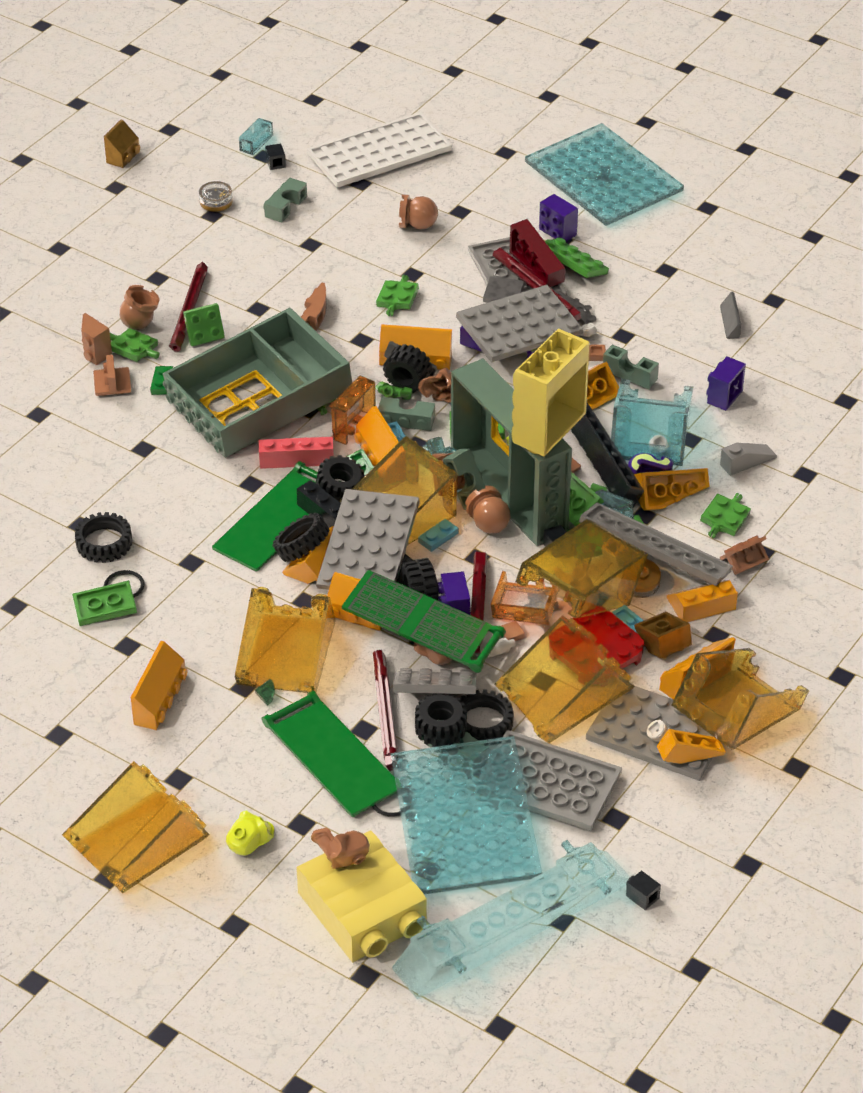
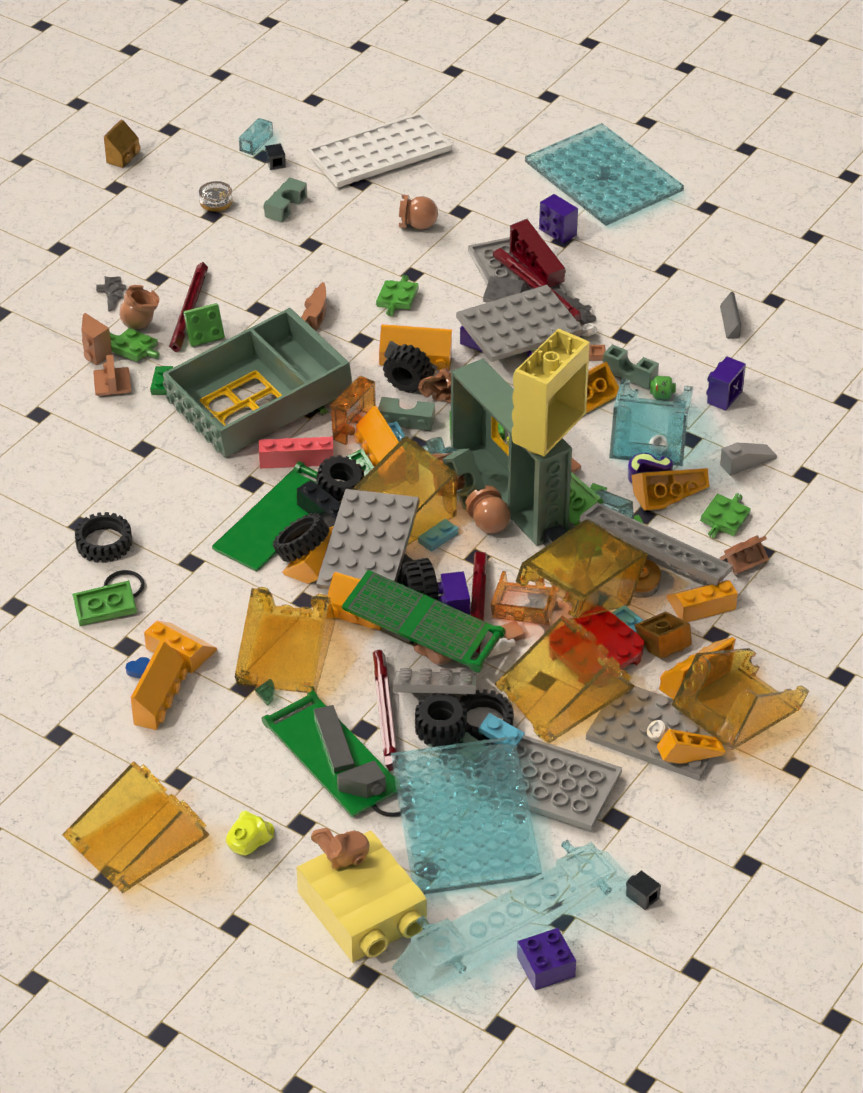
bright green piece [375,381,412,400] -> none
bright green plate [545,238,609,278] -> none
black brick [571,402,644,508] -> none
none -> flat silver piece [96,276,127,311]
none -> blue tile [125,657,150,678]
none -> light orange slope [144,621,217,674]
none -> dark grey tile [314,705,354,773]
none -> dark grey slope [337,760,386,798]
none -> medium azure plate [478,713,525,752]
none -> dark purple brick [517,928,576,990]
none -> bright green head [650,376,676,400]

